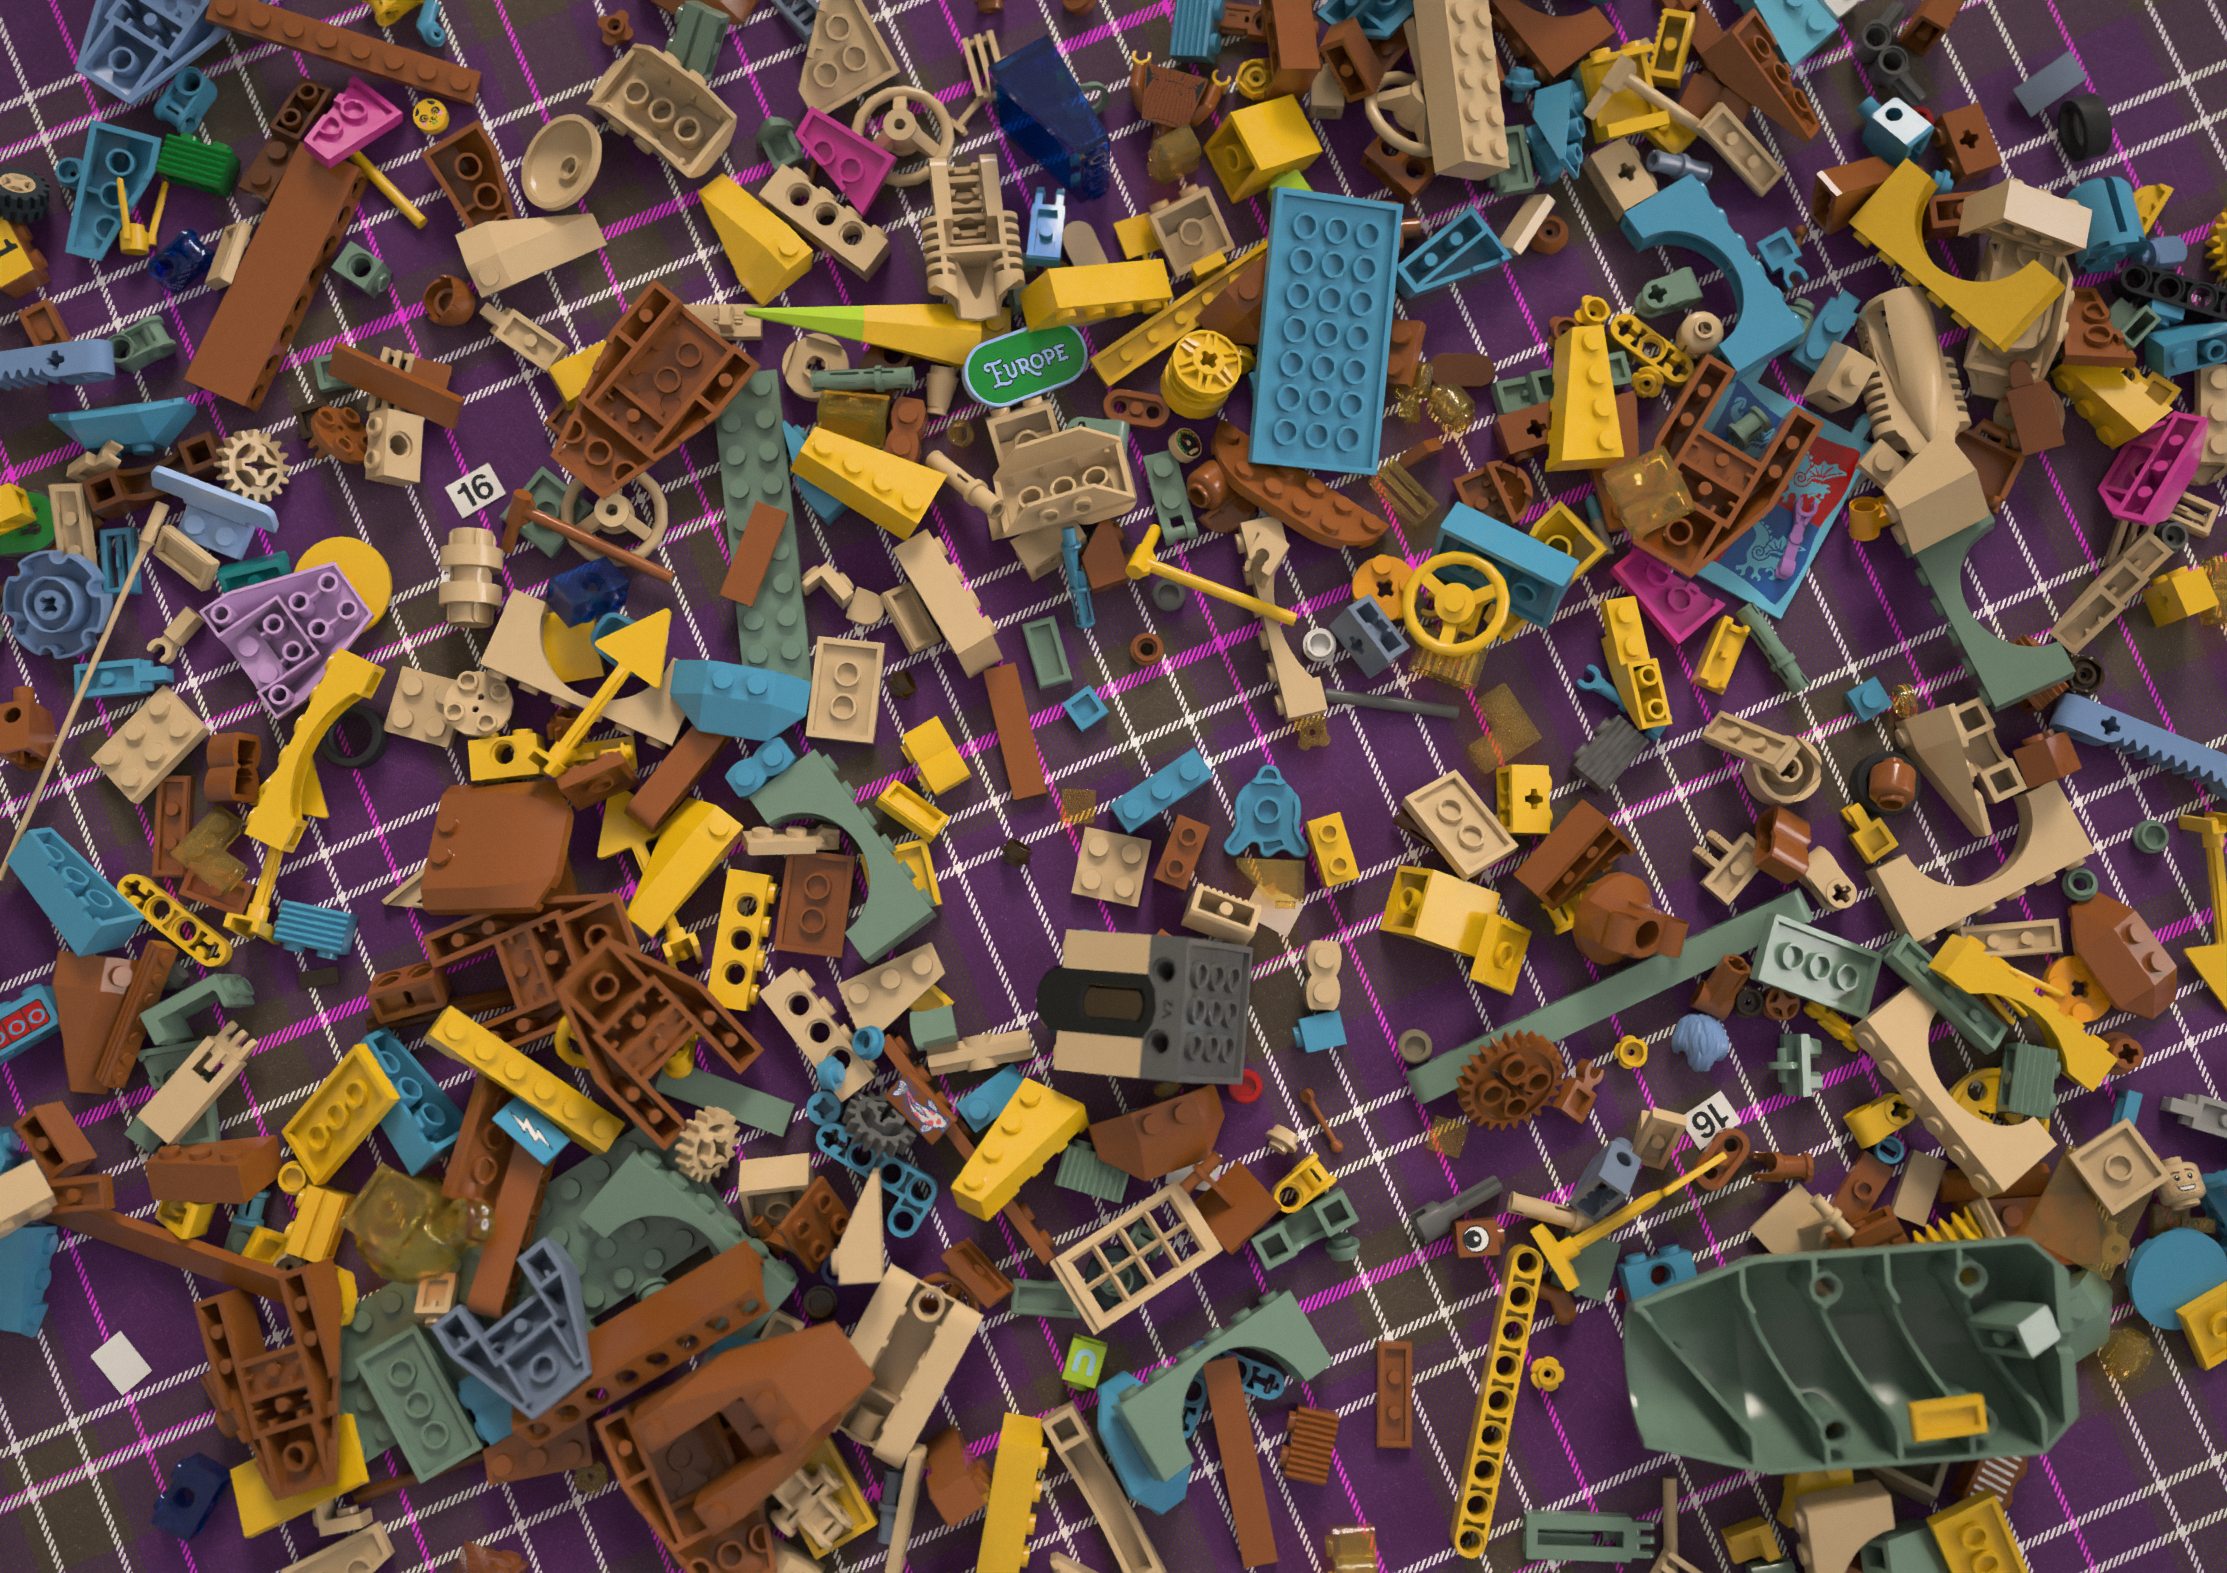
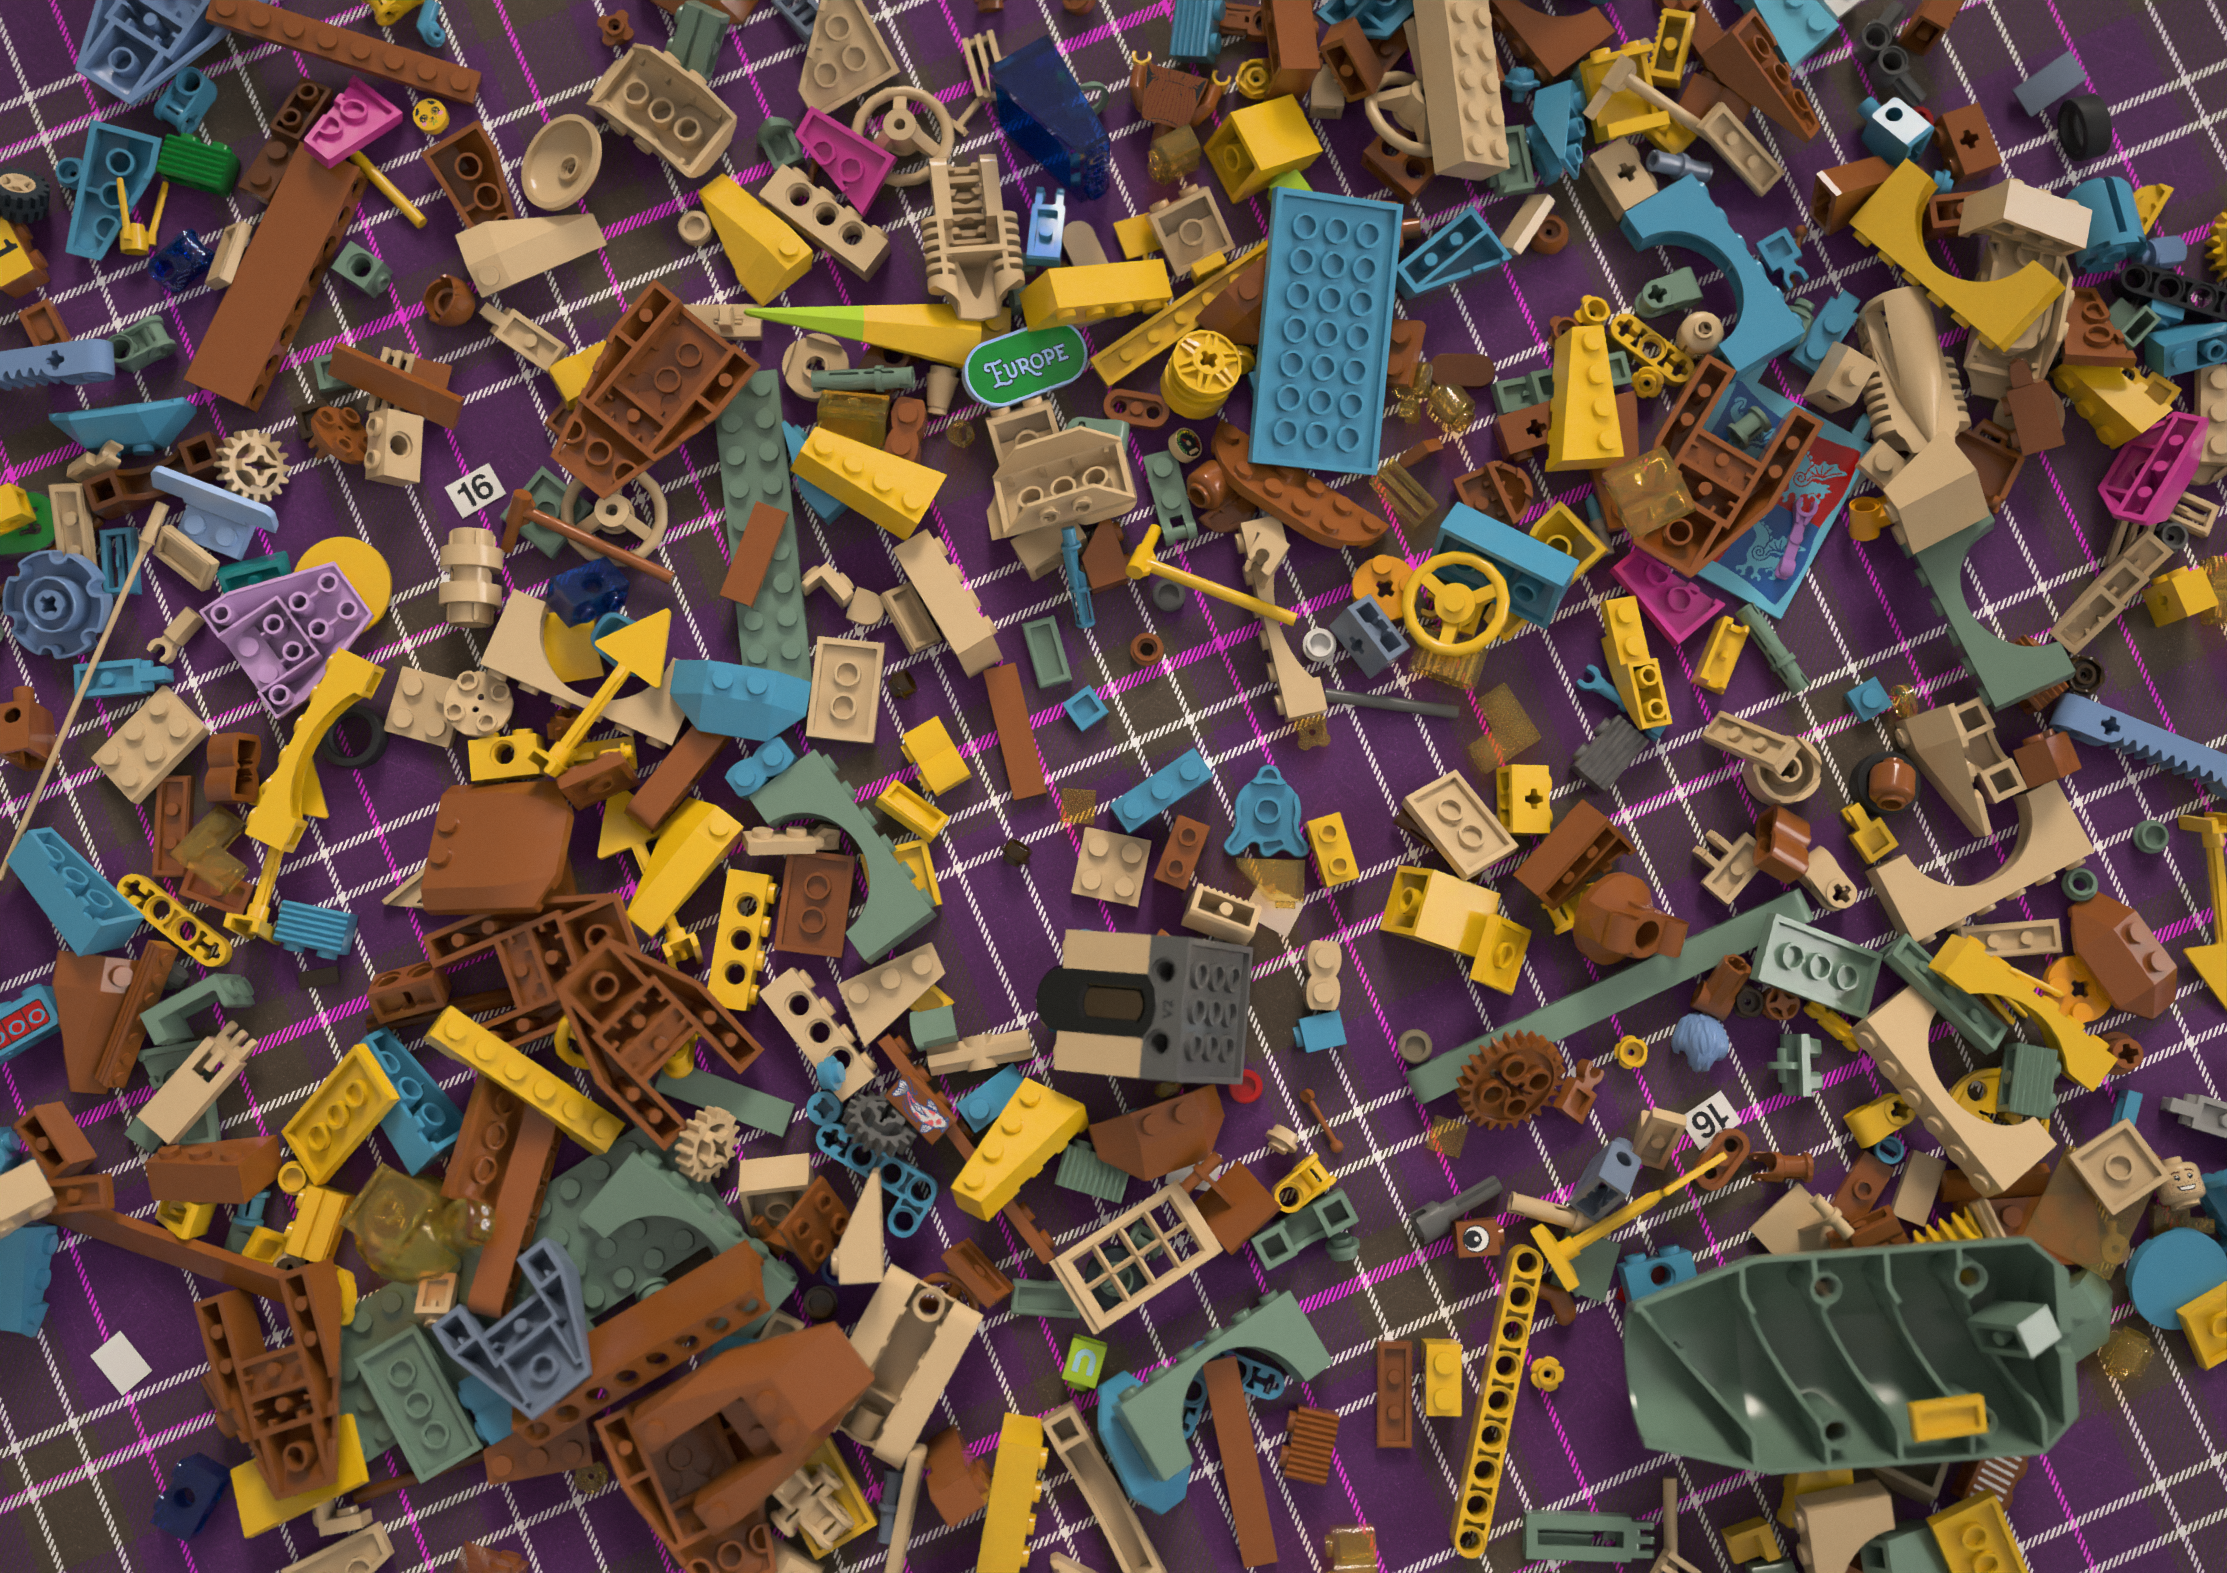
dark azure slope [492,1096,571,1167] -> none
dark azure plate [852,1026,885,1061] -> none
tan pin [925,450,1006,519] -> none
none -> tan tile [678,211,713,246]
none -> yellow brick [1421,1338,1462,1416]

